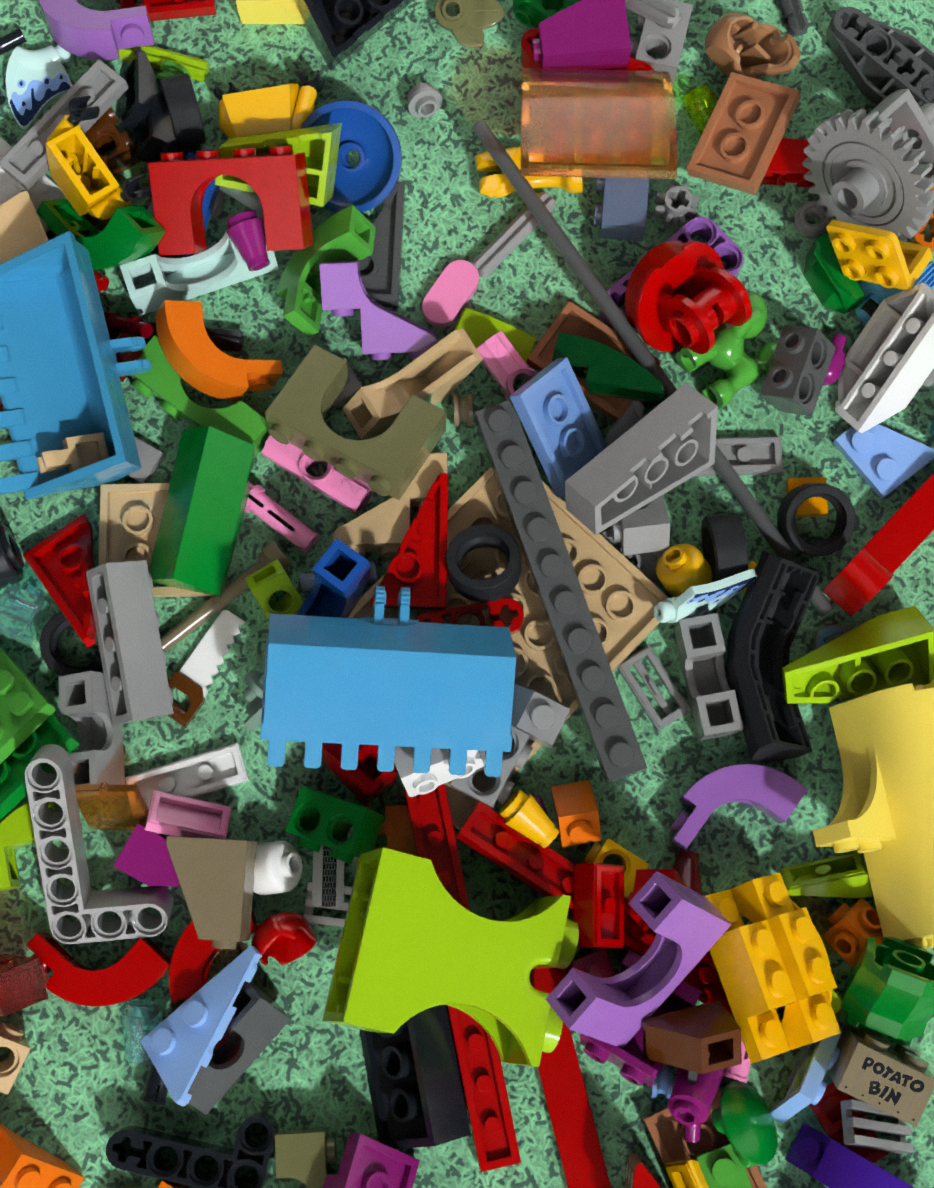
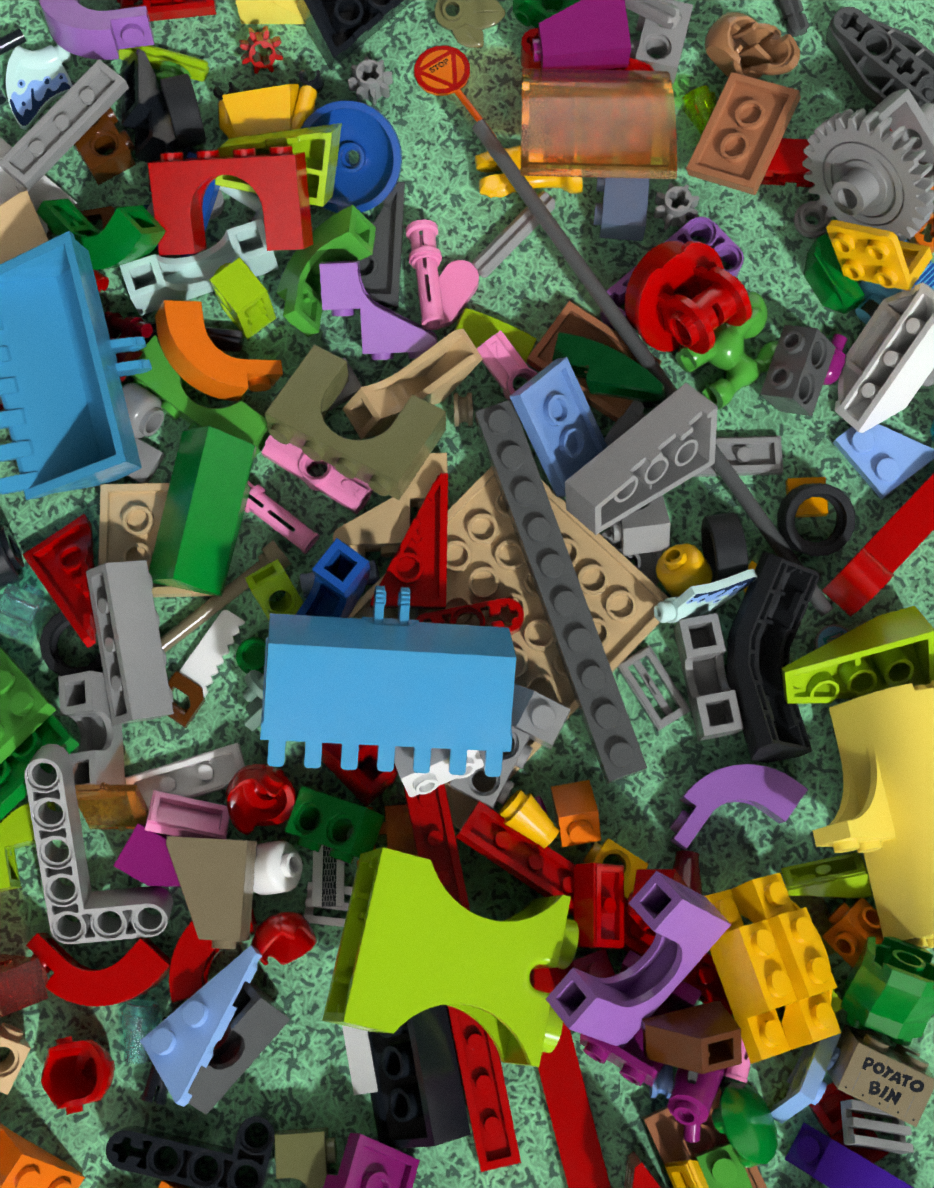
tan plate [37,432,109,473] -> none
yellow torso [46,96,151,220] -> none
magenta cone [227,211,270,271] -> none
light grey plate [407,83,443,118] -> none
black tyre [446,524,522,603] -> none
none -> red cap [41,1036,116,1115]
none -> light grey head [122,383,164,439]
none -> lime brick [209,257,276,340]
none -> red cap [226,763,296,835]
none -> green plate [236,637,266,674]
none -> red gear [239,26,283,74]
none -> white sticker [342,1025,378,1095]
none -> light grey gear [348,57,393,106]
none -> bright pink pin [406,219,445,330]
none -> piece [414,46,497,138]

